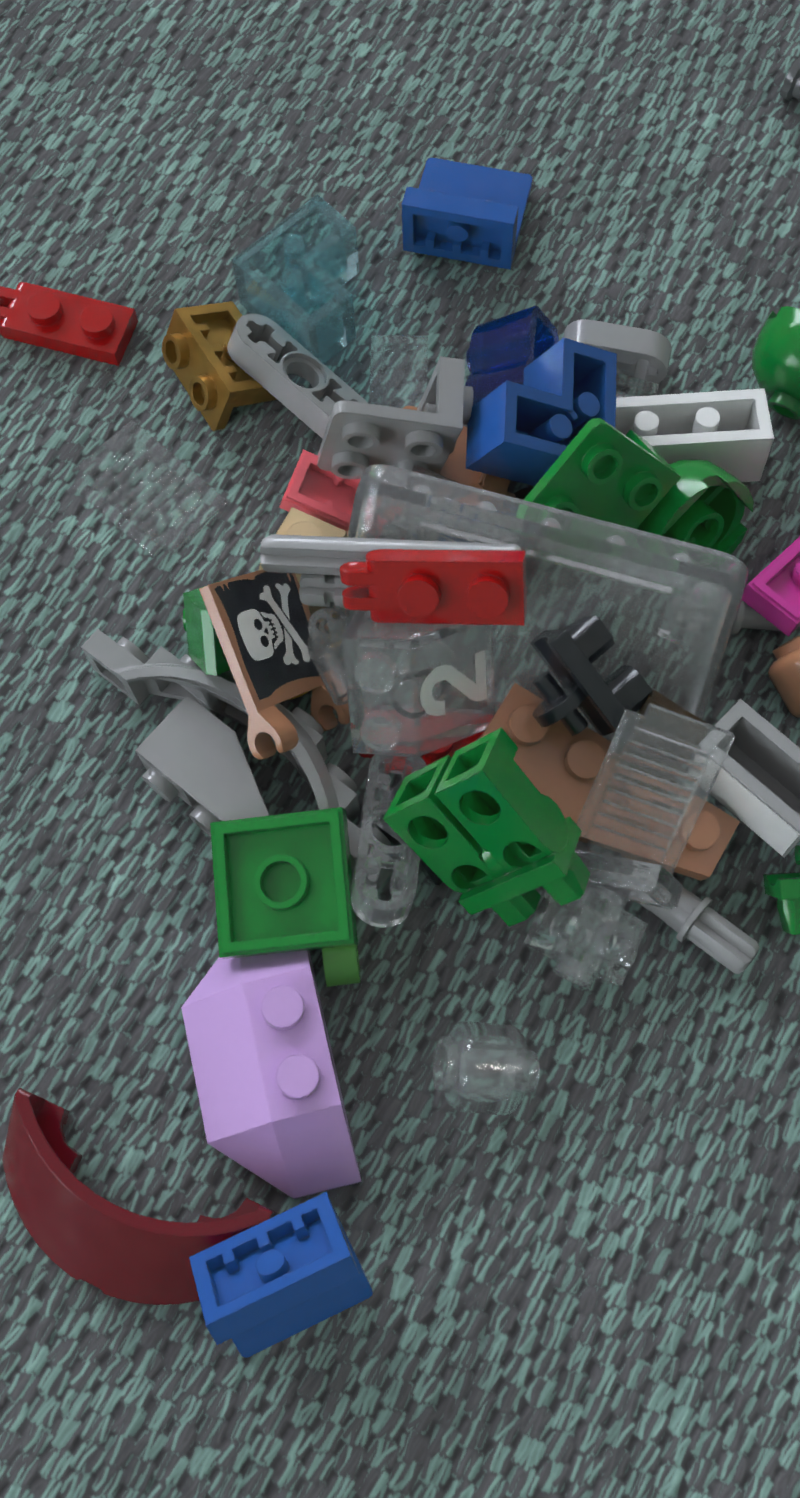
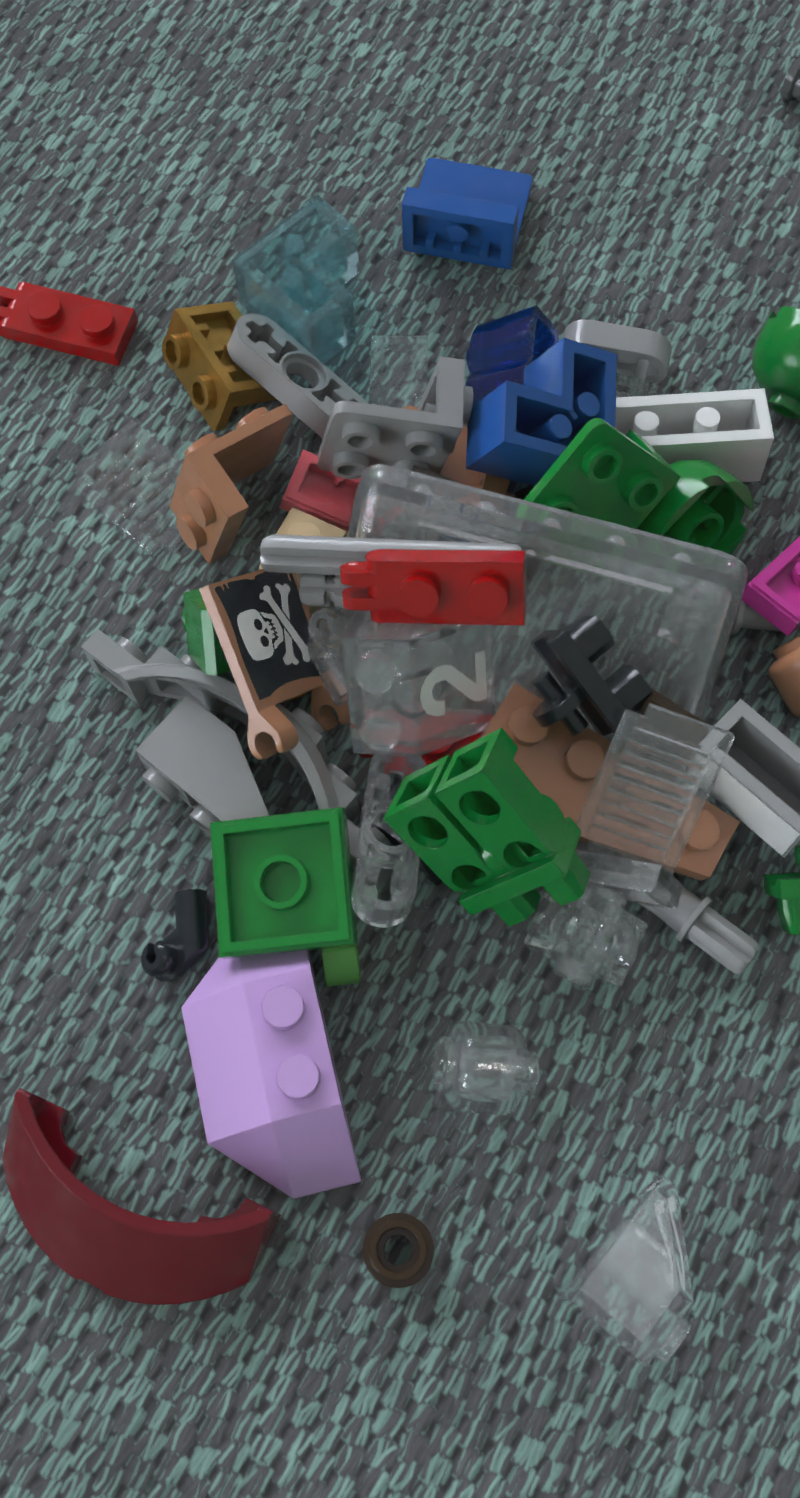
blue bracket [189,1192,373,1357] -> none
none -> black arm [141,889,210,982]
none -> nougat bracket [169,404,293,564]
none -> dark brown plate [363,1213,434,1288]
none -> clear slope [559,1176,694,1367]

